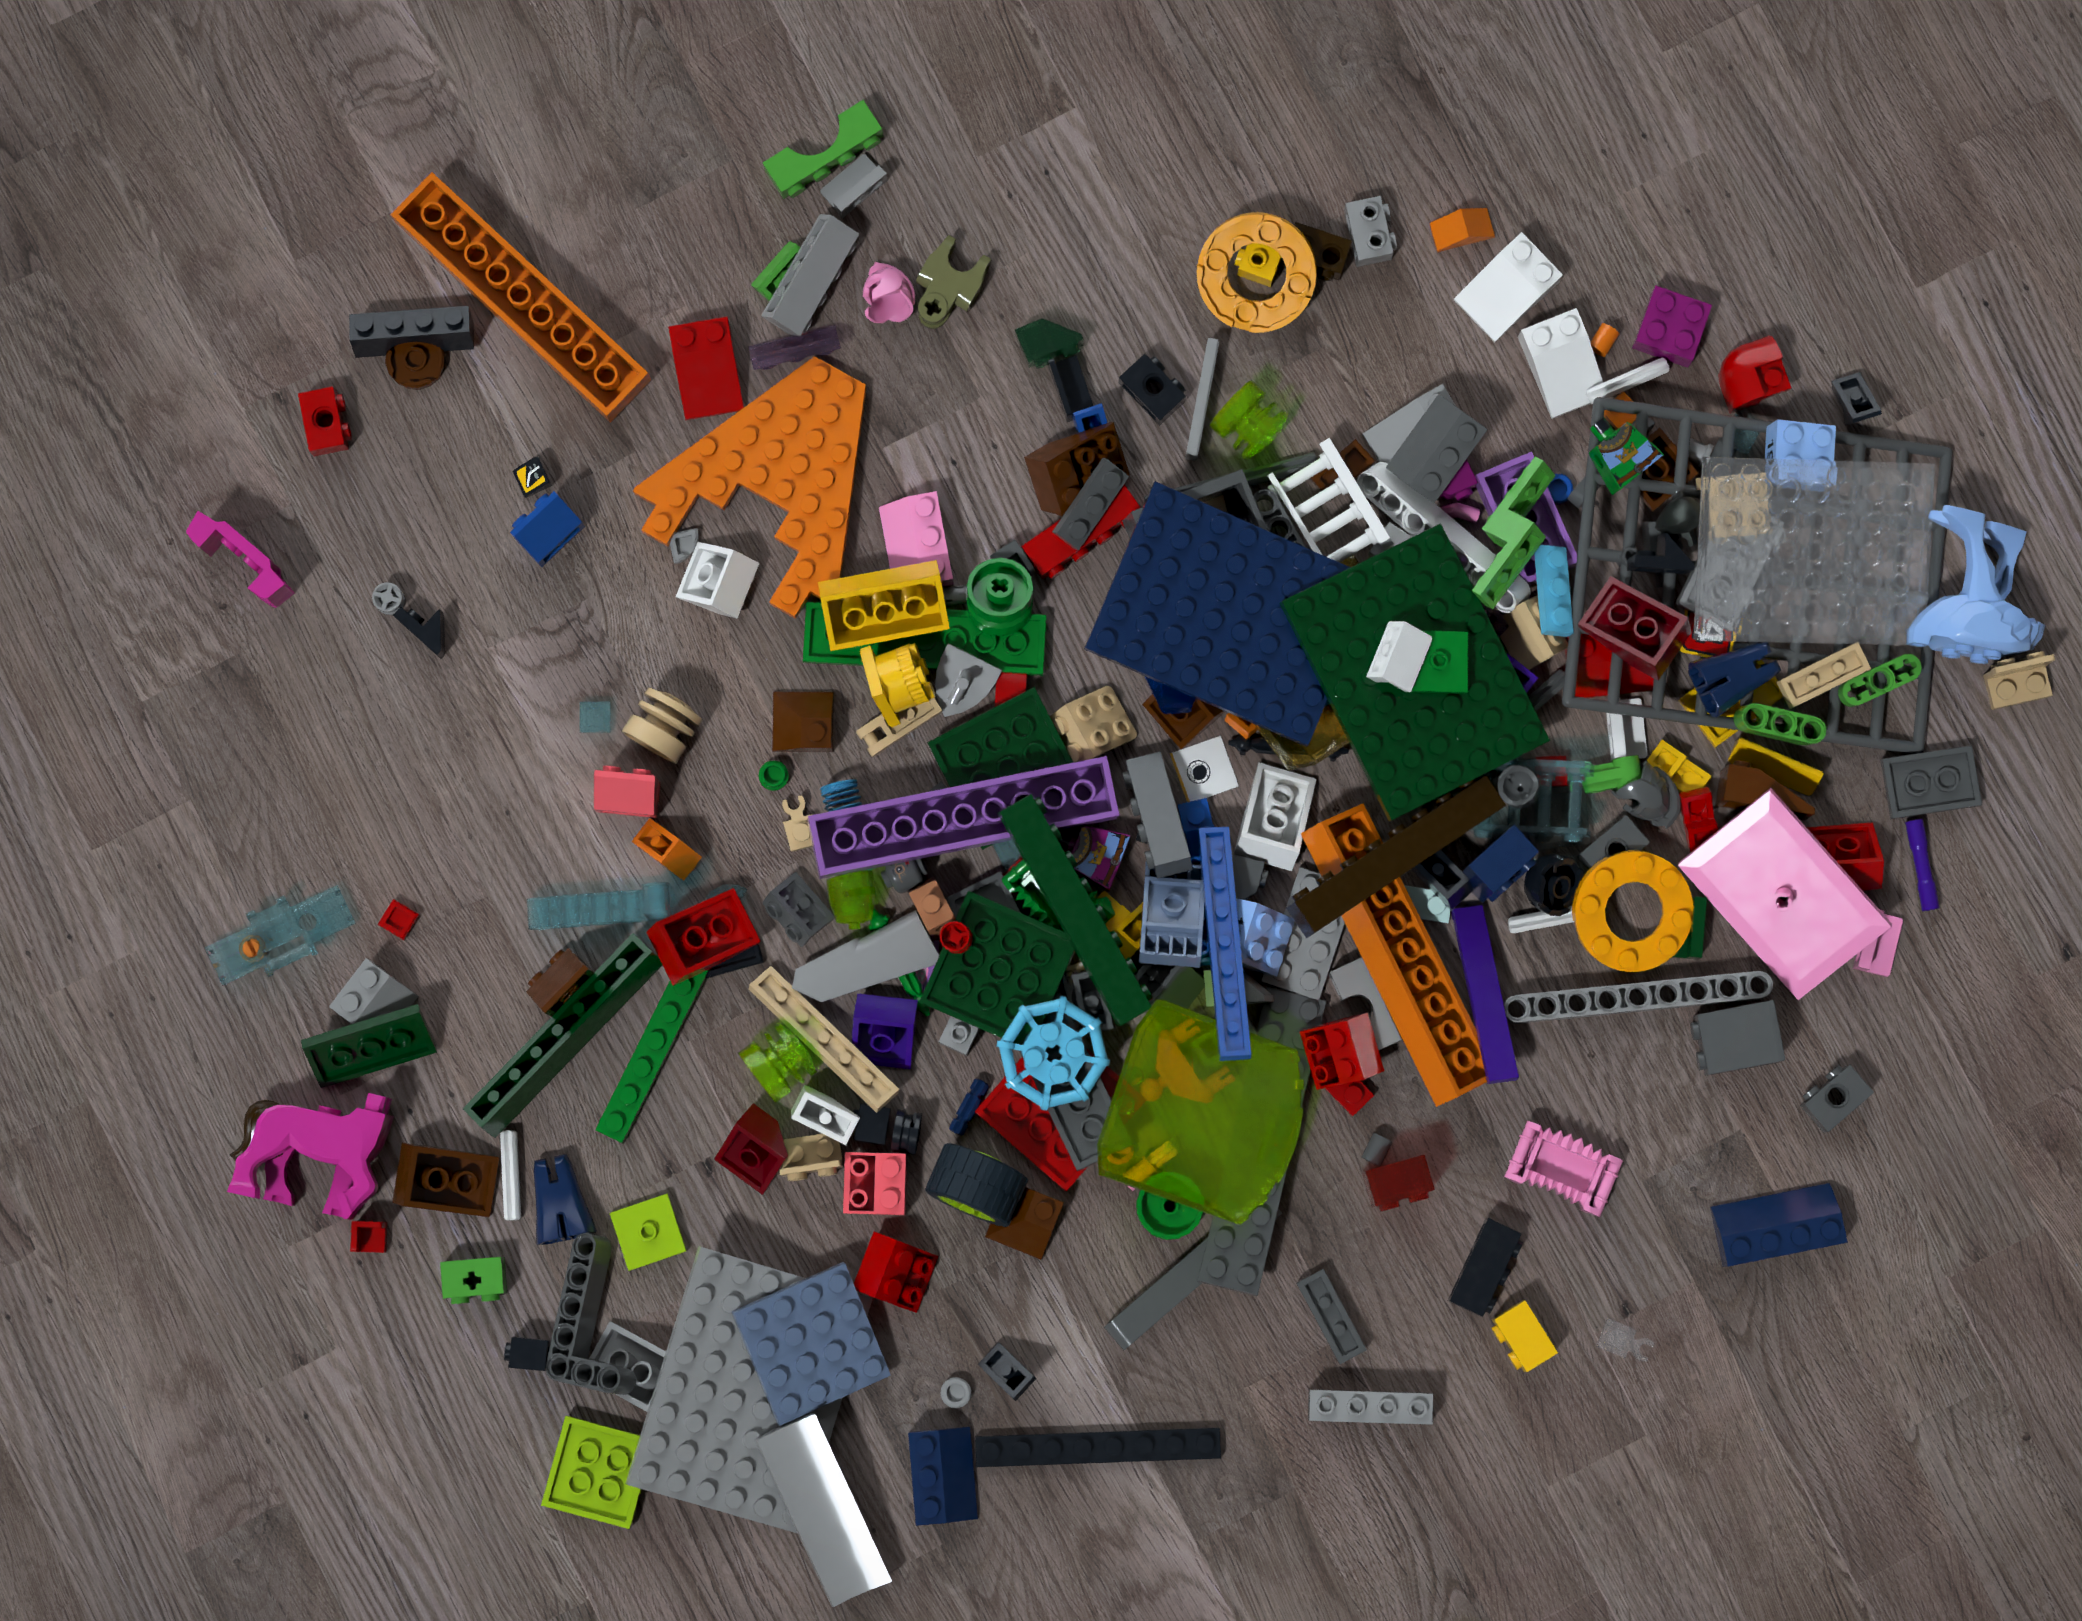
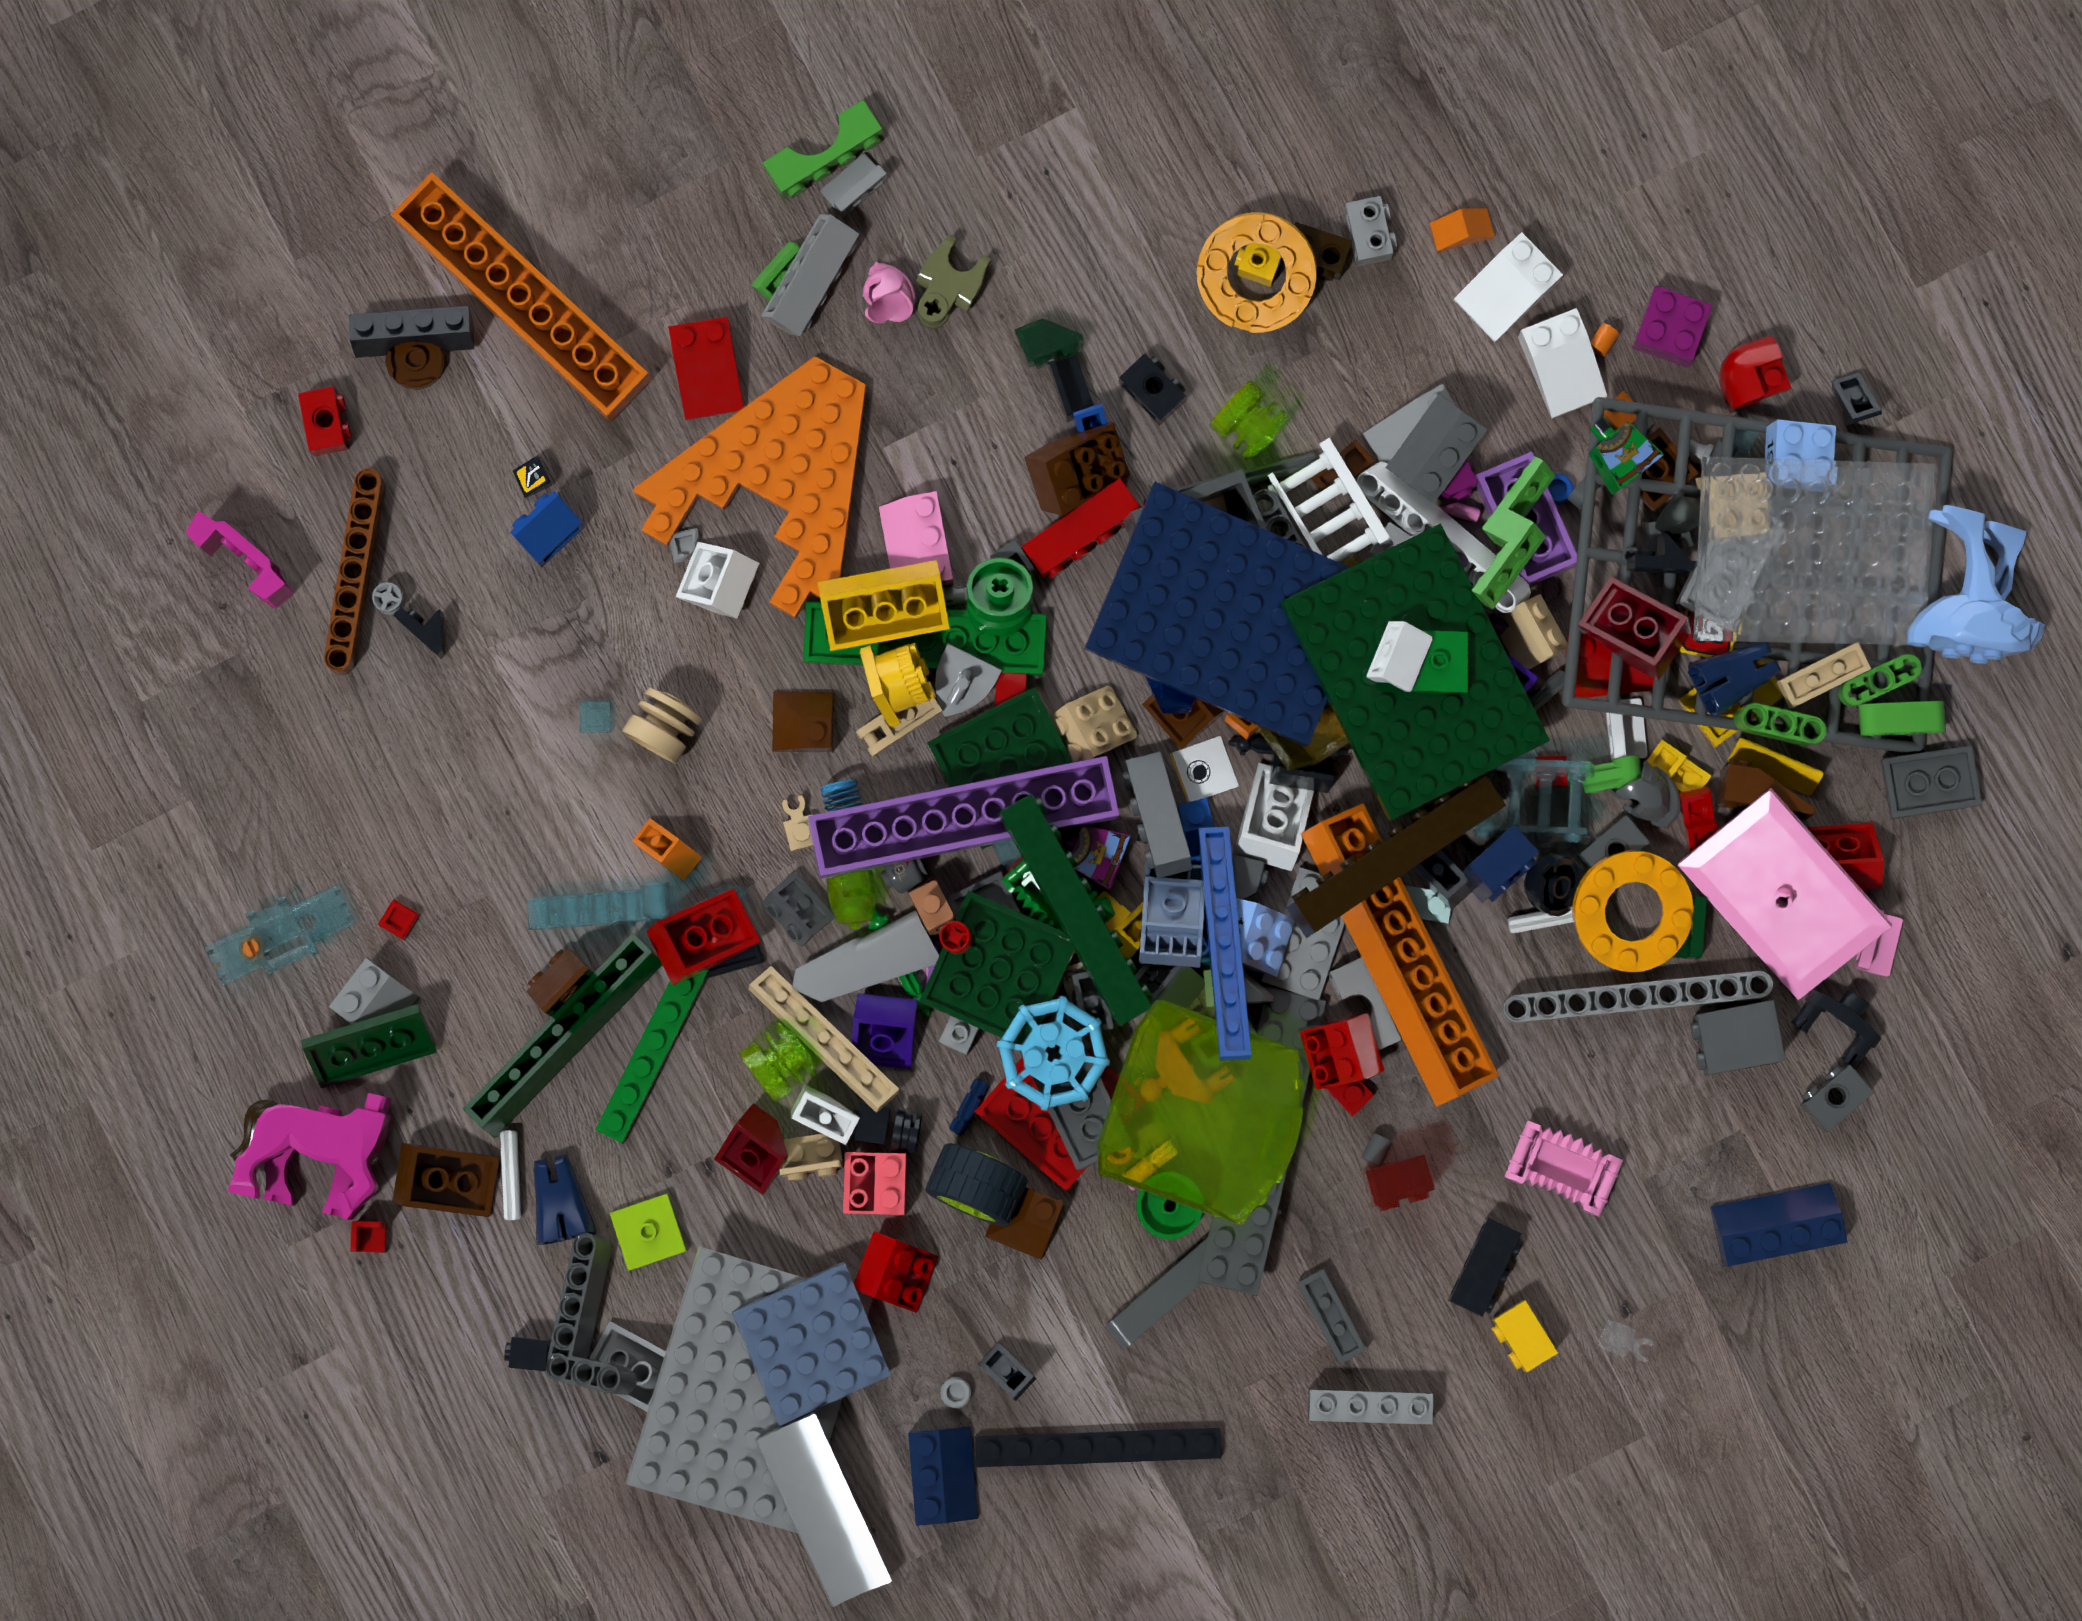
bright green brick [440,1257,507,1304] -> none
lime plate [541,1416,641,1529] -> none
coral slope [594,766,661,818] -> none
clear purple plate [748,325,841,370] -> none
green plate [758,761,789,791] -> none
dark grey plate [1052,458,1129,550] -> none
light grey tile [1185,338,1219,461] -> none
dark purple tile [1451,905,1519,1084] -> none
dark grey piece [1497,765,1541,809] -> none
medium azure plate [1534,545,1574,637] -> none
white axle [1586,357,1670,404] -> none
dark purple piece [1905,819,1940,912] -> none
tan bracket [1983,651,2055,710] -> none
none -> dark orange beam [324,468,385,675]
none -> black panel [1269,752,1335,793]
none -> black connector [1791,989,1881,1069]
none -> bright green beam [1858,701,1946,736]

